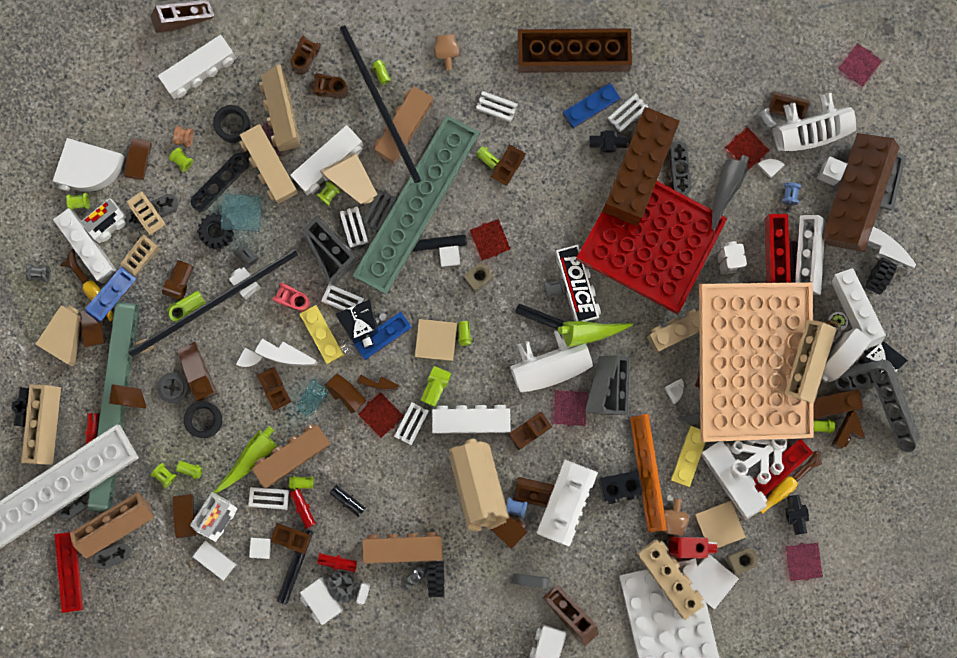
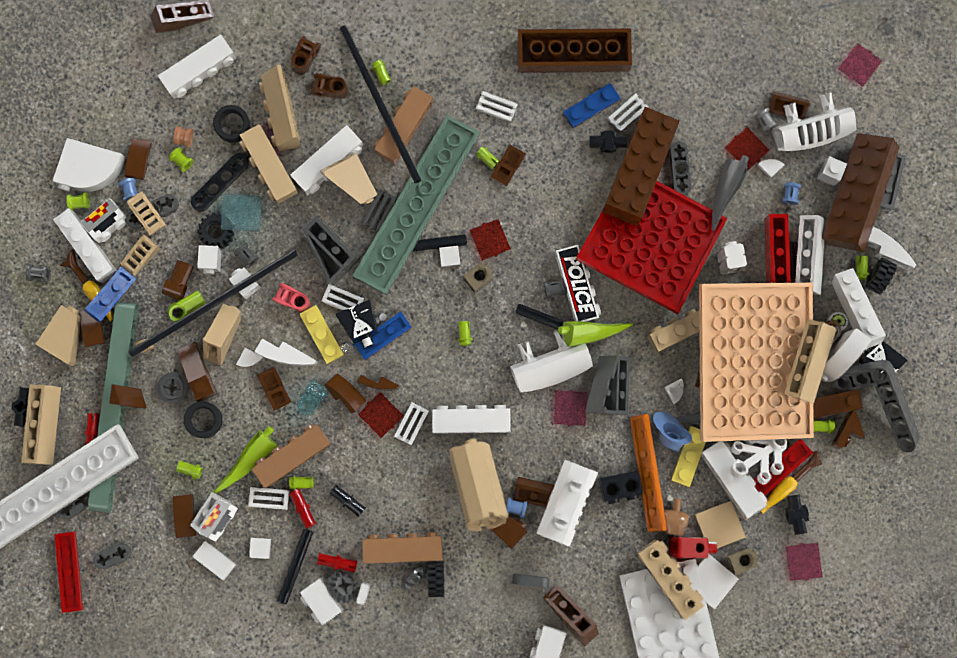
medium nougat brick [70,492,155,559] -> none
lime bush [150,463,177,489] -> none
reddish brown slope [270,523,312,554] -> none
lime bush [316,181,341,206] -> none
white tile [340,206,368,248] -> none
tan tile [415,319,457,361] -> none
lime piece [421,366,452,407] -> none
medium nougat piece [434,34,459,70] -> none
reddish brown slope [508,411,552,451] -> none
none -> medium blue bush [118,178,138,202]
none -> white brick [198,245,221,275]
none -> tan slope [203,304,241,366]
none -> medium blue piece [653,412,692,453]
none -> lime pin [855,255,869,281]

